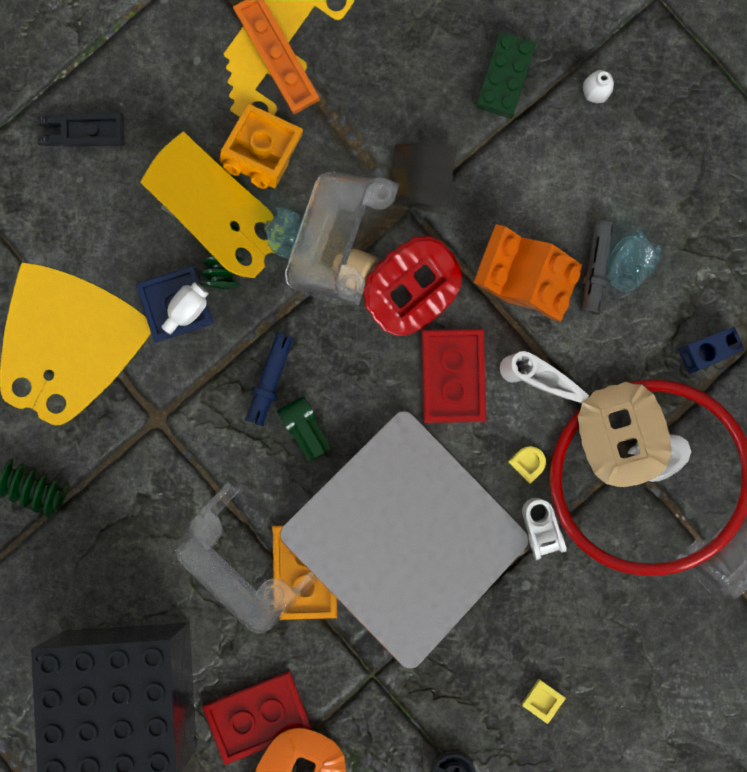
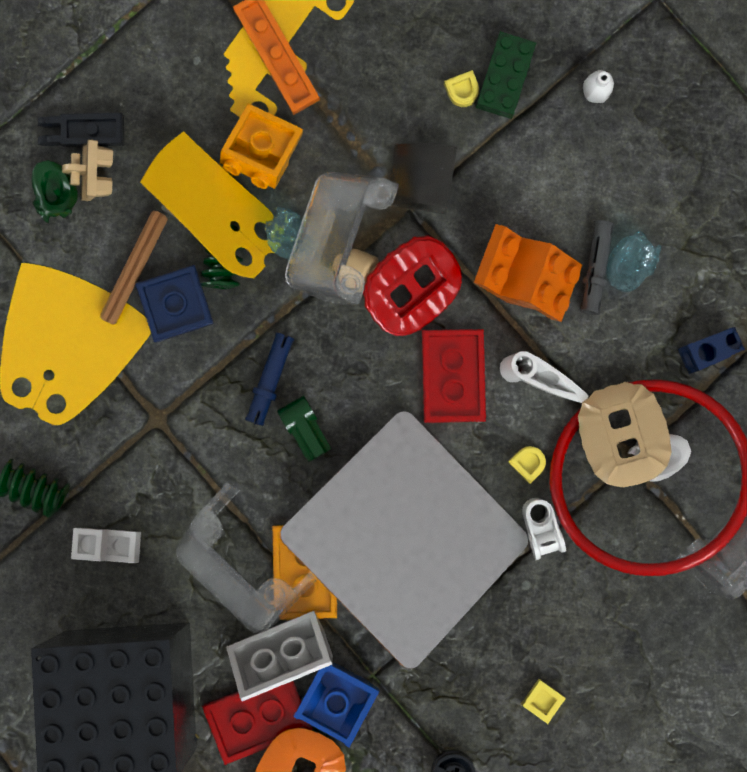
white plant [161,282,209,334] -> none
none -> dark green hat [32,160,78,223]
none -> tan hips [62,140,113,201]
none -> white slope [71,528,141,563]
none -> medium nougat axle [100,211,167,324]
none -> white slope [226,611,333,702]
none -> blue slope [294,663,380,747]
none -> light yellow tile [444,70,479,107]

